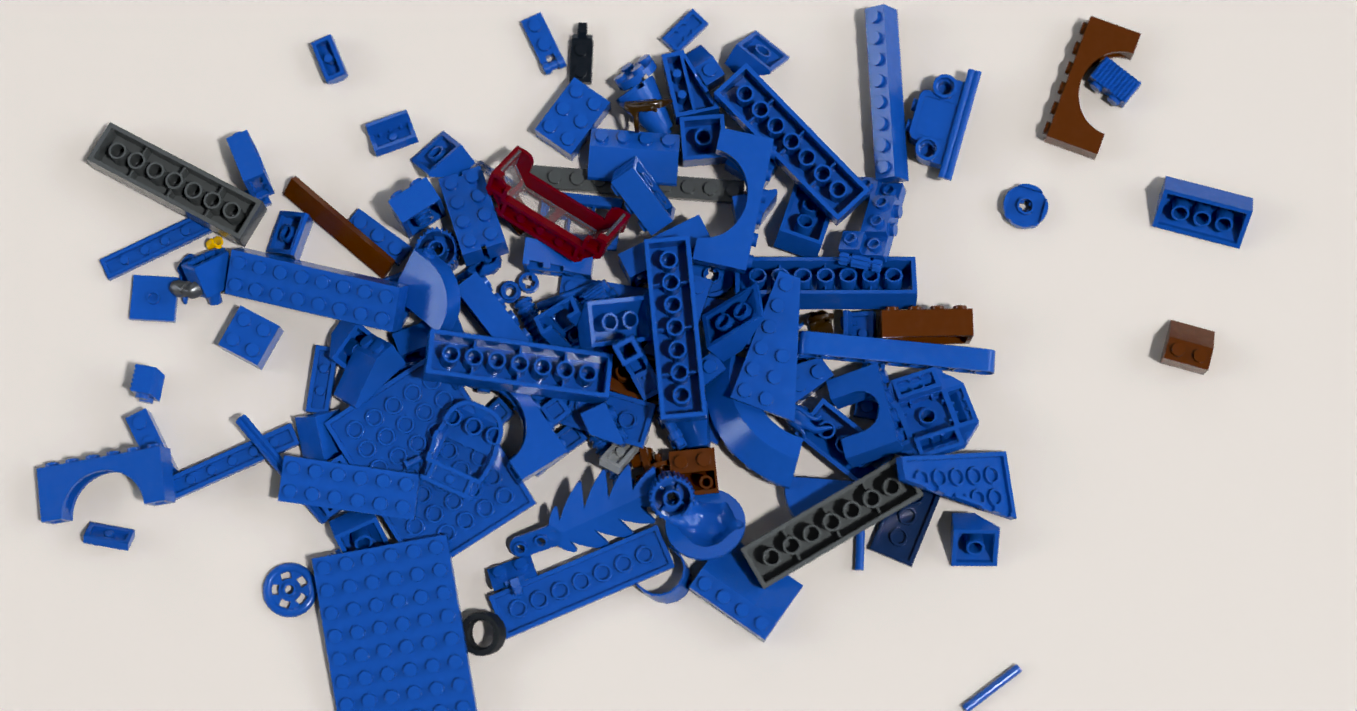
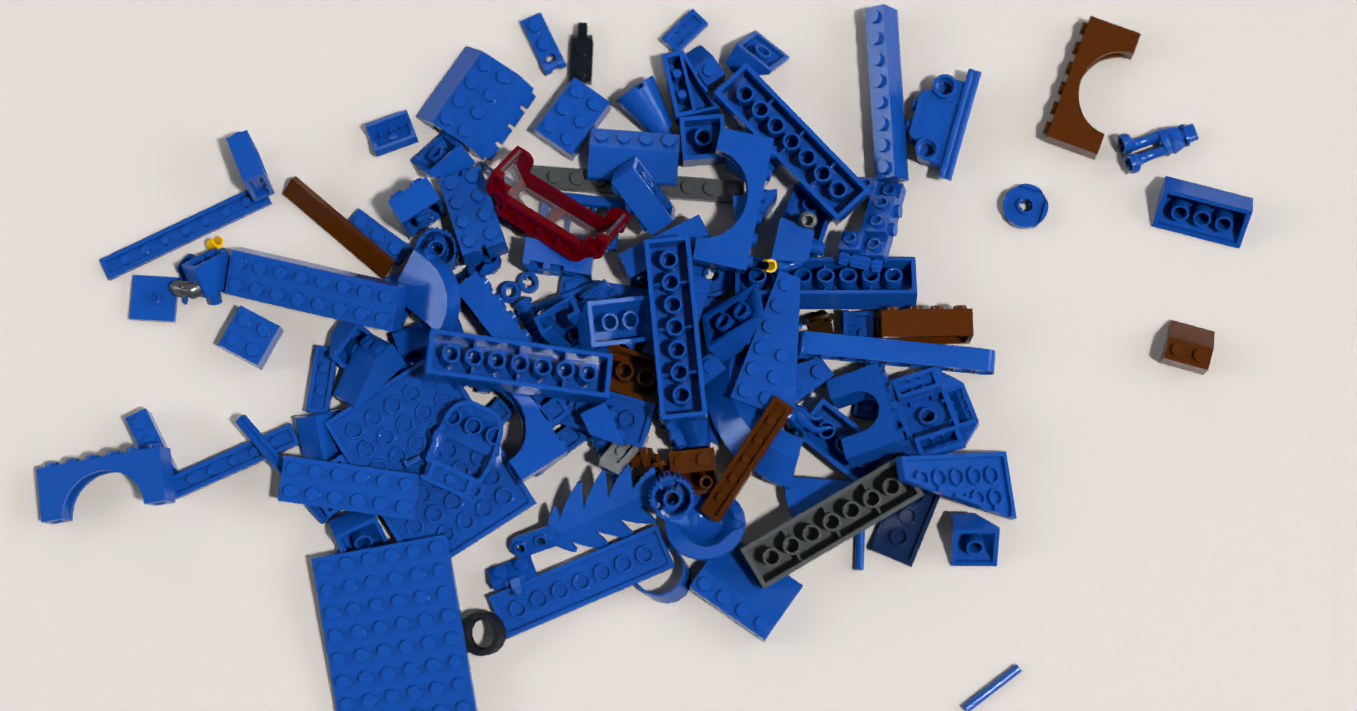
blue plate [83,522,135,551] -> none
dark grey brick [87,122,267,247] -> none
blue brick [130,364,165,404] -> none
blue plate [263,563,317,617] -> none
blue slope [266,211,313,260] -> none
blue brick [311,34,348,84] -> none
blue arch [612,334,658,401] -> none
blue plate [614,54,657,91] -> none
dark brown piece [624,98,673,133] -> none
blue brick [1088,56,1141,108] -> none
none -> blue slope [416,46,536,161]
none -> reddish brown tile [699,396,795,523]
none -> blue torso [762,211,826,273]
none -> blue piece [1118,124,1198,174]

